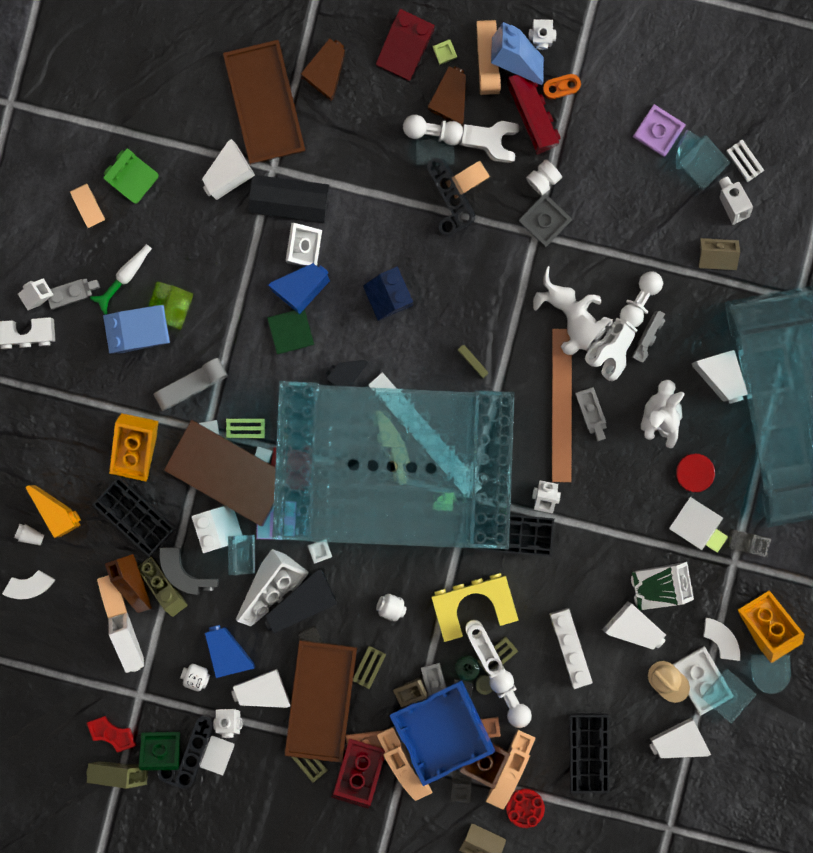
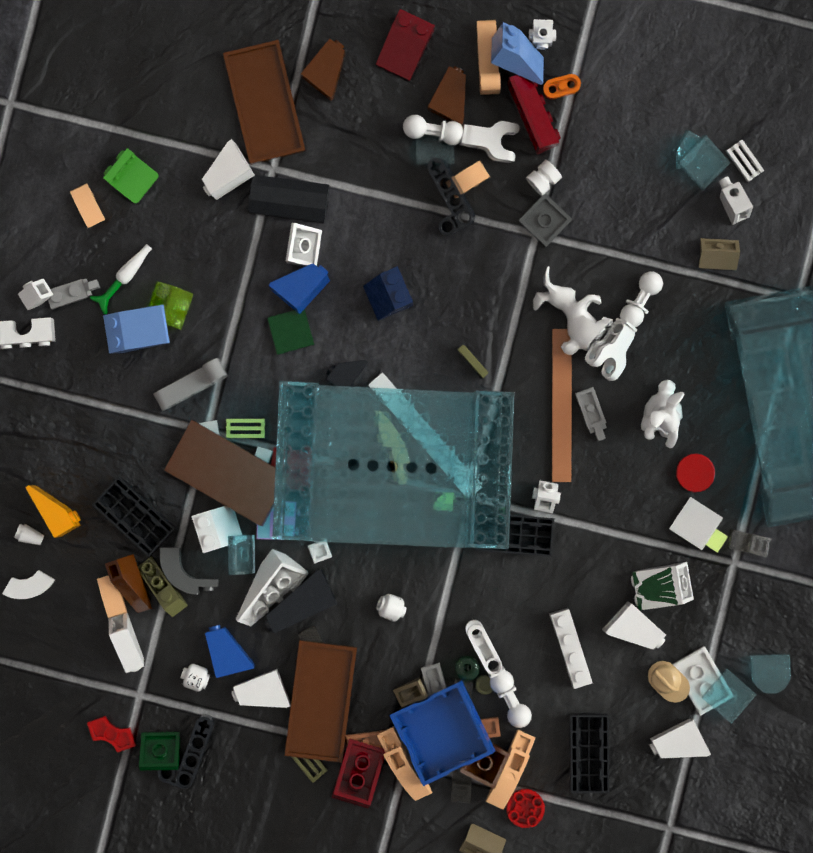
olive slope [86,762,148,789] -> none
light orange slope [109,413,159,481] -> none
white sticker [200,736,234,775] -> none
white brick [213,709,243,738] -> none
olive tile [353,646,386,689] -> none
light yellow arch [431,573,519,642] -> none
yellowish green tile [432,40,457,65] -> none
olive tile [477,636,518,674] -> none
light grey hinge [632,311,665,362] -> none
lavender tile [633,104,686,158] -> none
white slope [692,350,748,404] -> none
white tile [703,617,740,661] -> none
light orange slope [738,590,805,663] -> none

